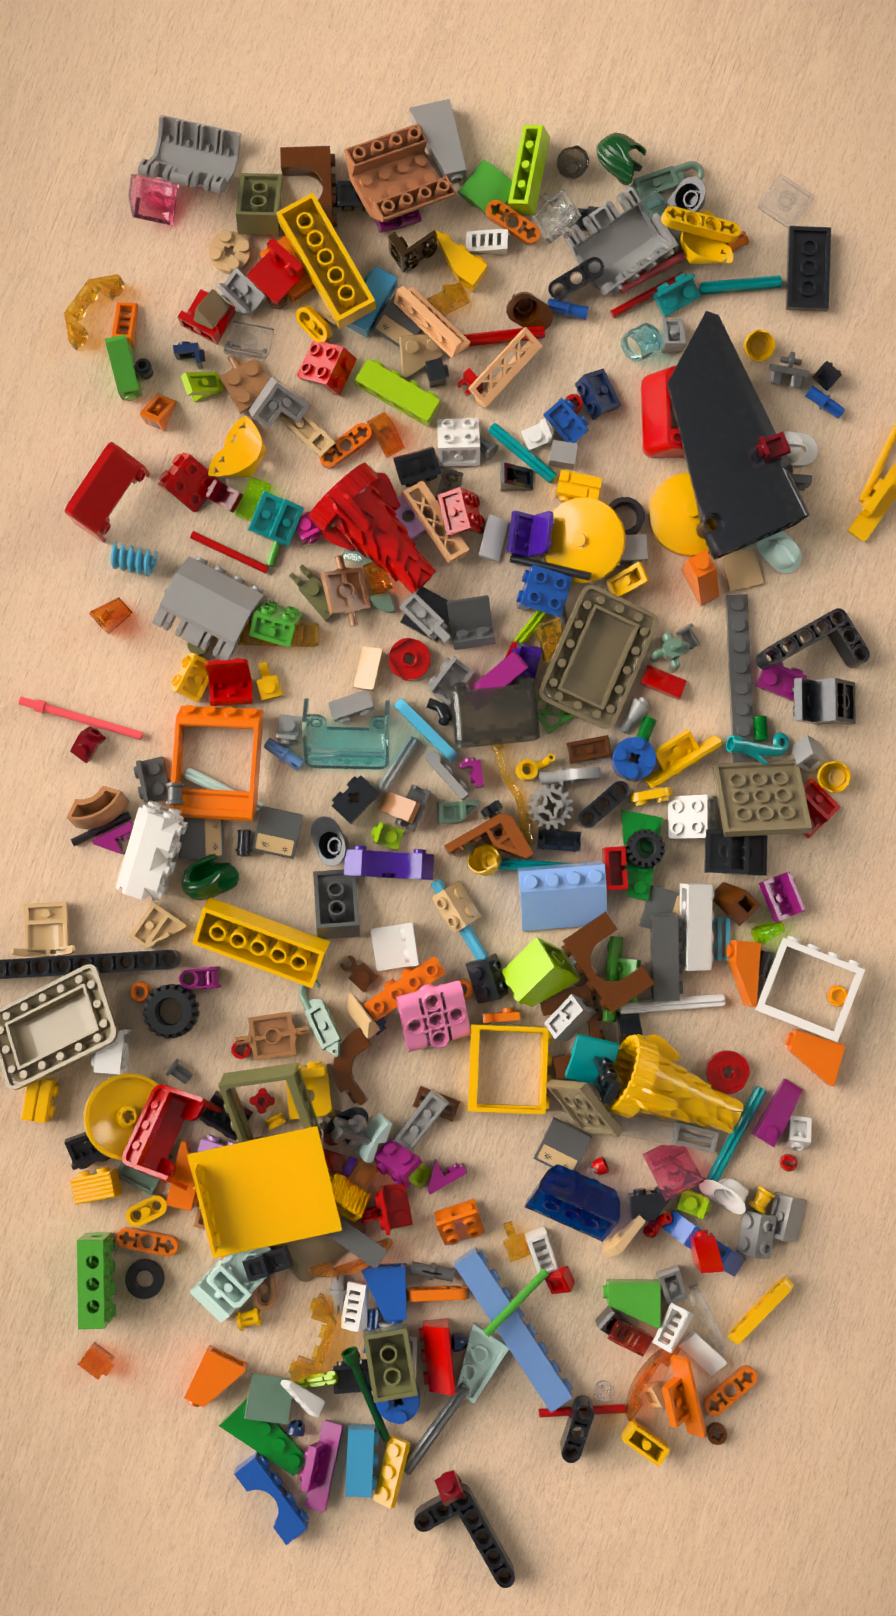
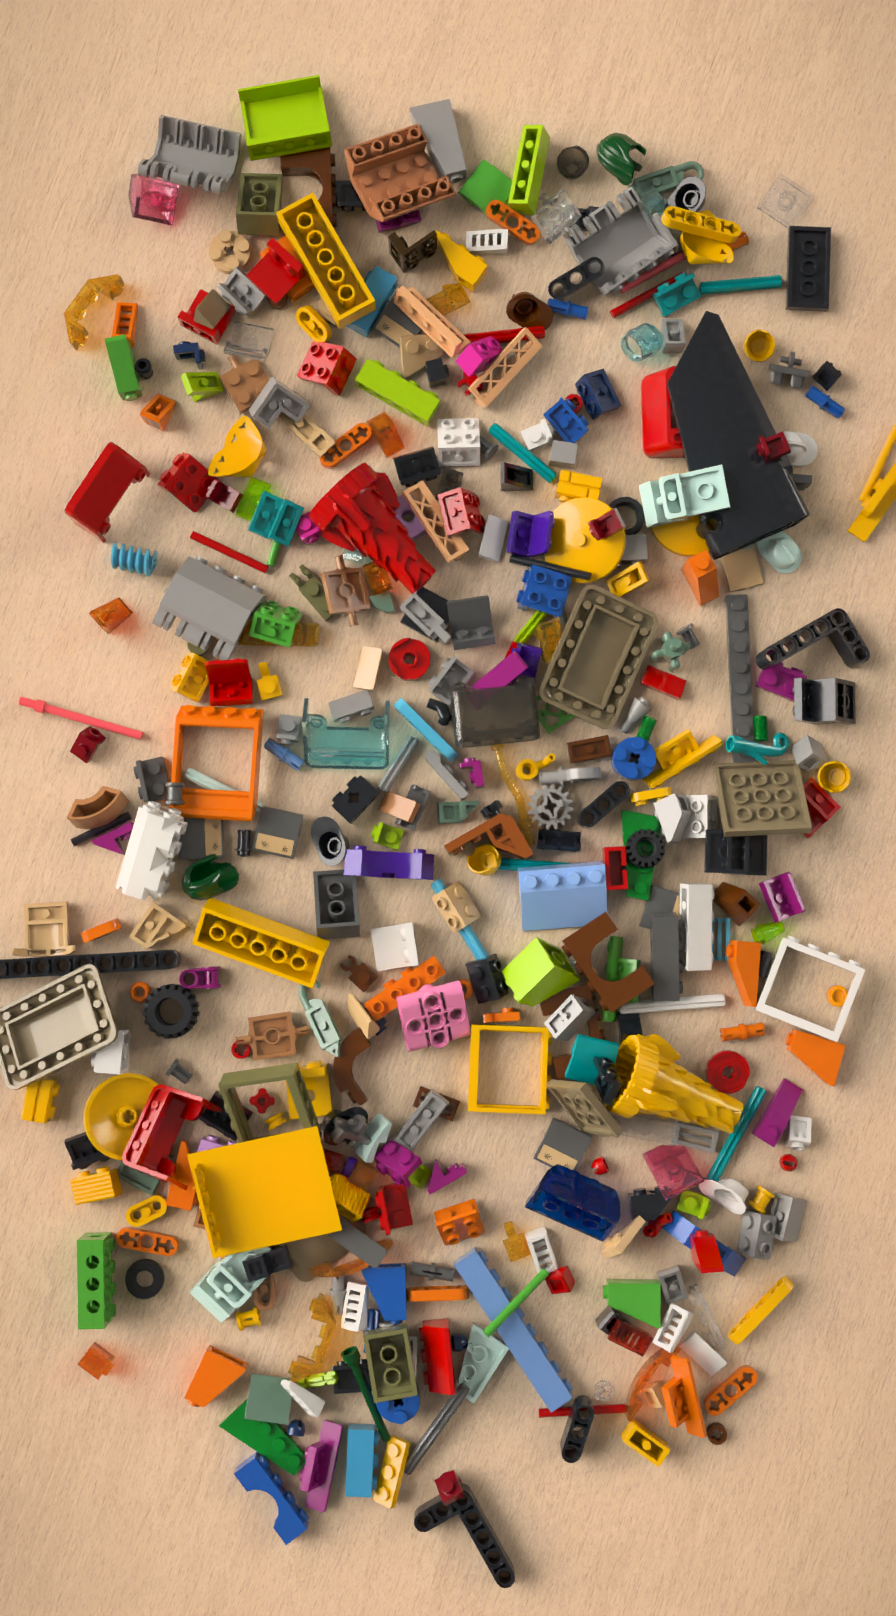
none -> orange beam [81,918,122,943]
none -> lime panel [238,75,332,161]
none -> dark pink brick [456,336,503,377]
none -> dark red bracket [588,508,626,541]
none -> light aqua piece [639,465,730,528]
none -> slope [653,793,691,844]
none -> orange pin [720,1022,765,1042]

